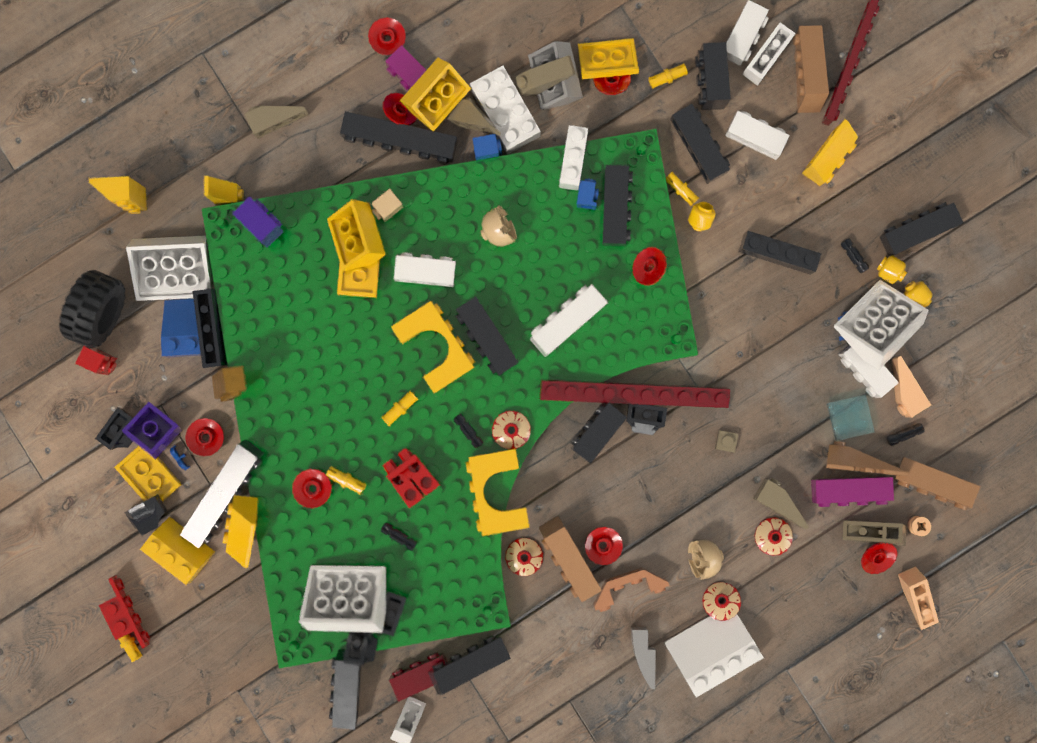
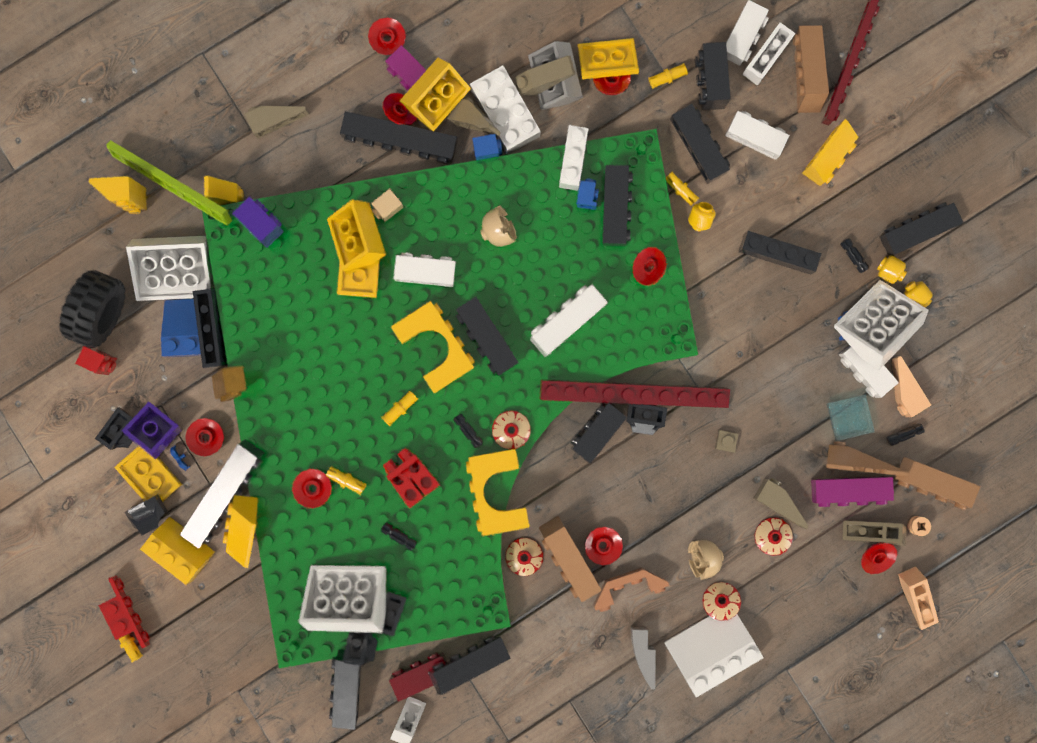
none -> lime tile [106,140,232,225]

